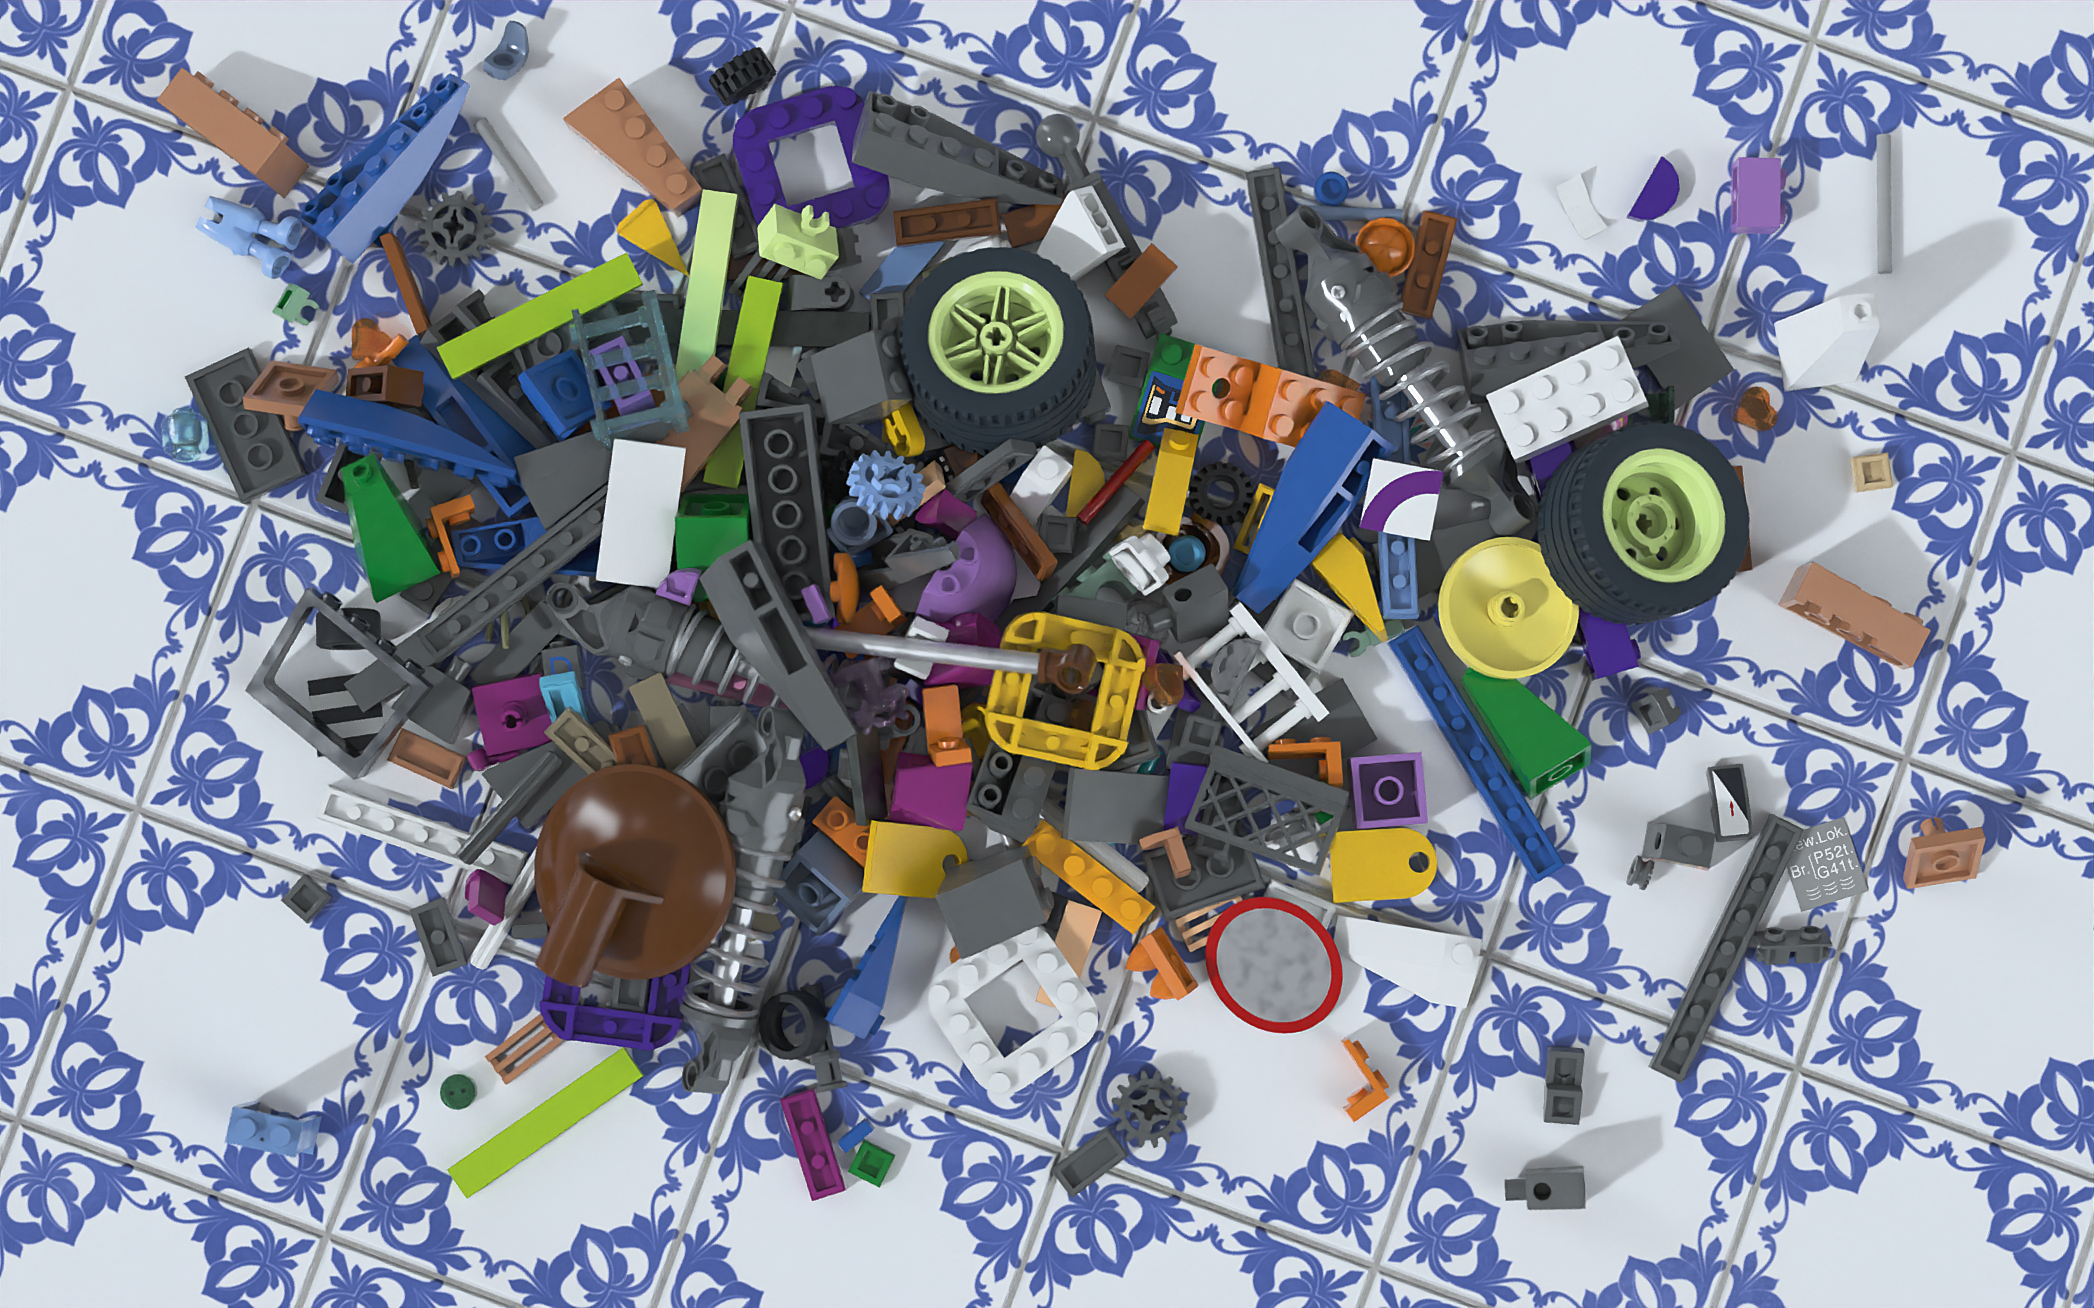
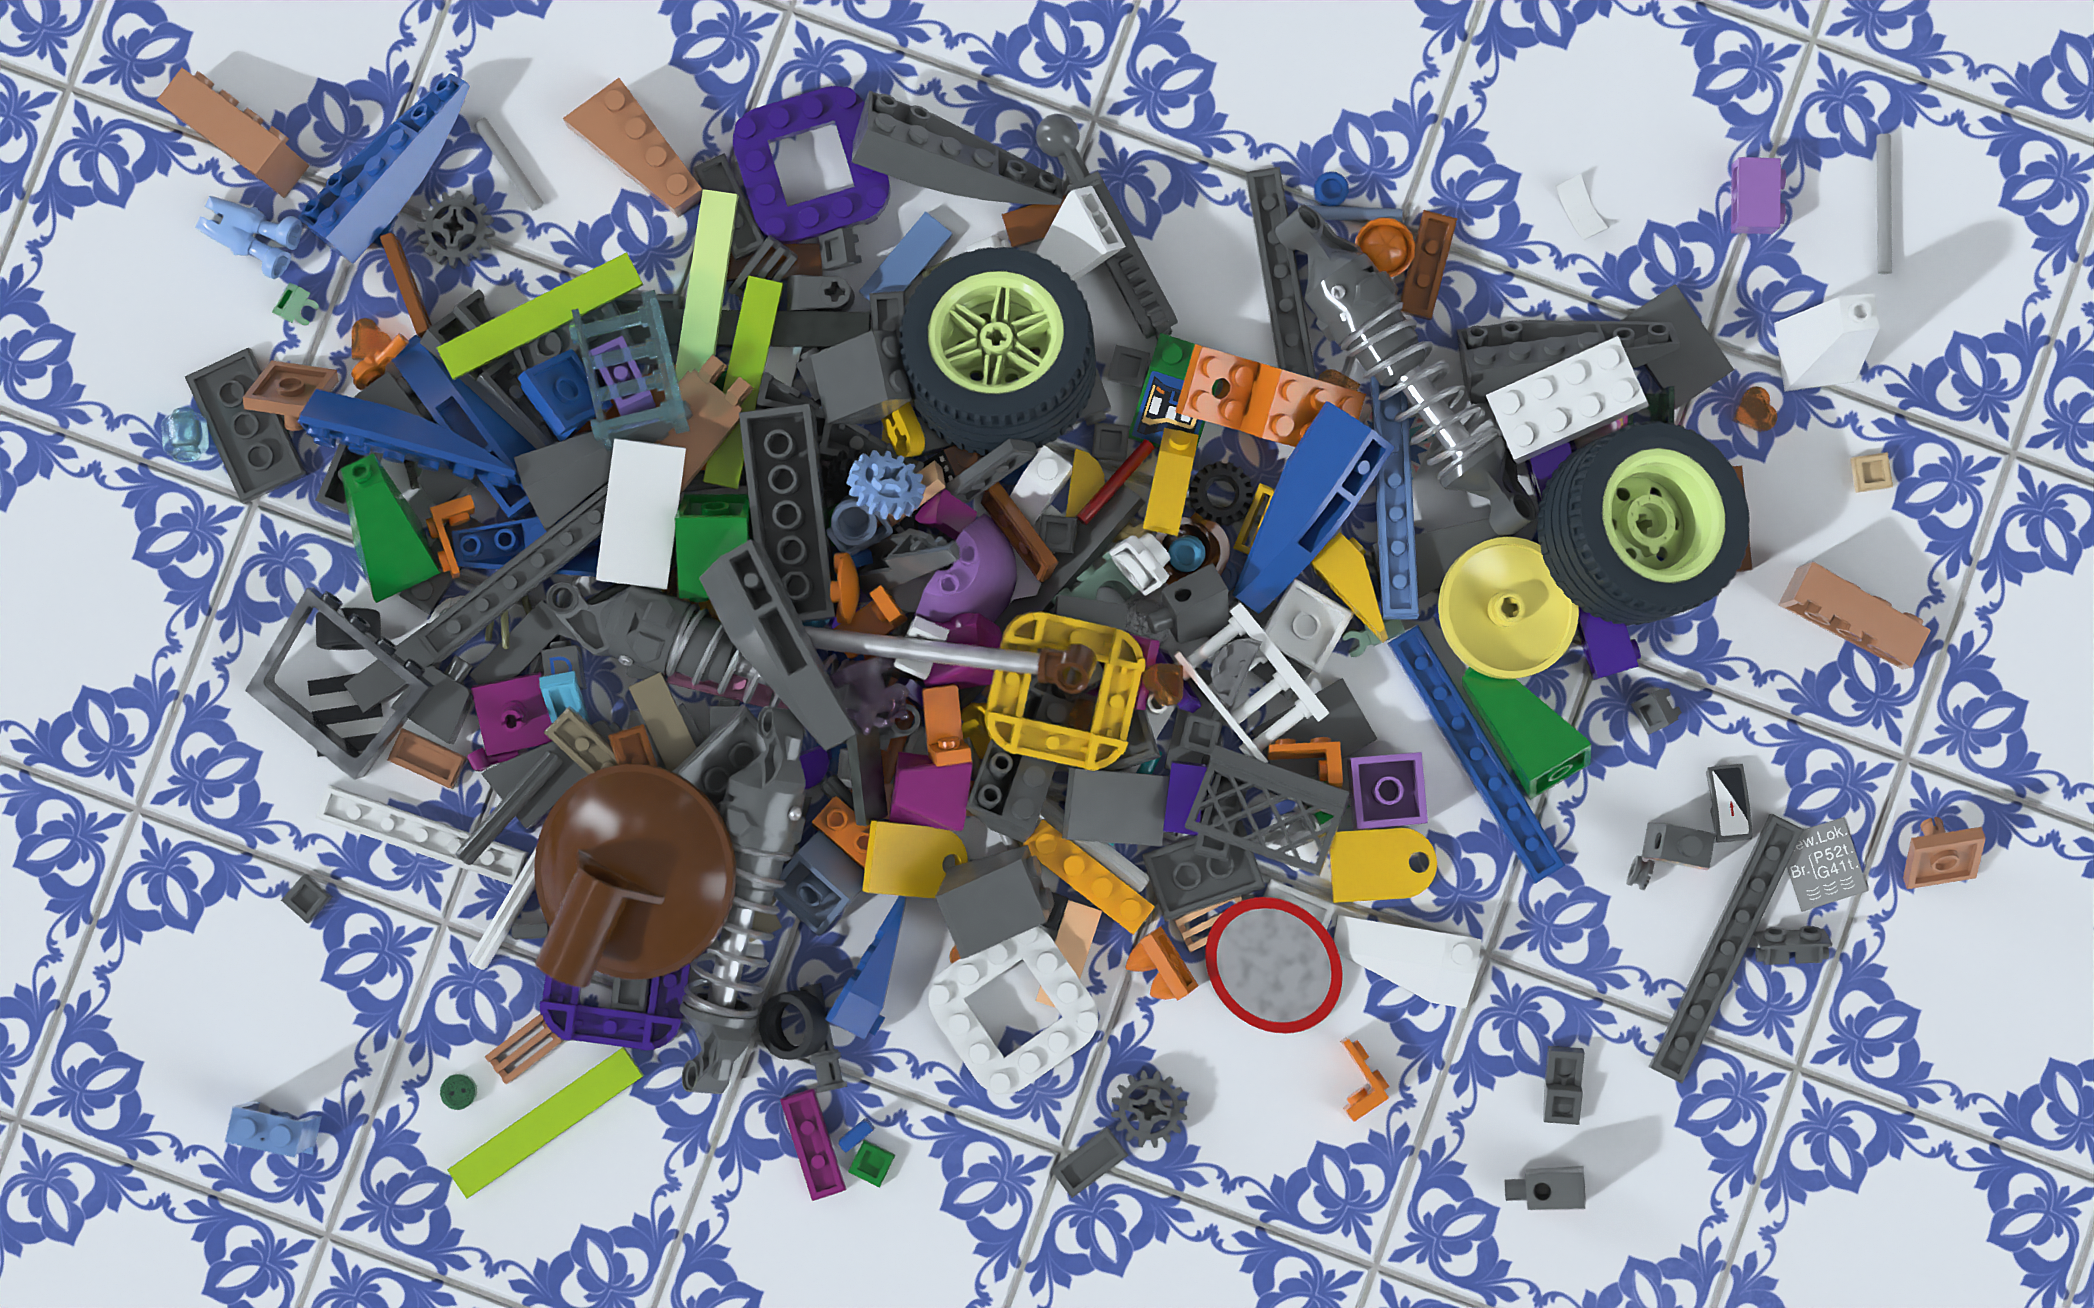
reddish brown slope [346,365,424,408] -> none
dark grey plate [409,898,468,977] -> none
magenta tile [465,869,508,926] -> none
sand blue hair [483,21,529,81] -> none
yellow sticker [617,199,690,277] -> none
medium lavender tile [655,568,701,606] -> none
black tyre [708,47,776,106] -> none
yellowish green brick [757,204,839,280] -> none
medium lavender tile [801,584,833,624] -> none
reddish brown tile [893,198,1002,248] -> none
dark orange tile [1104,243,1178,320] -> none
nougat tile [1139,827,1192,879] -> none
tile [1359,457,1444,541] -> none
dark purple tile [1626,156,1680,222] -> none

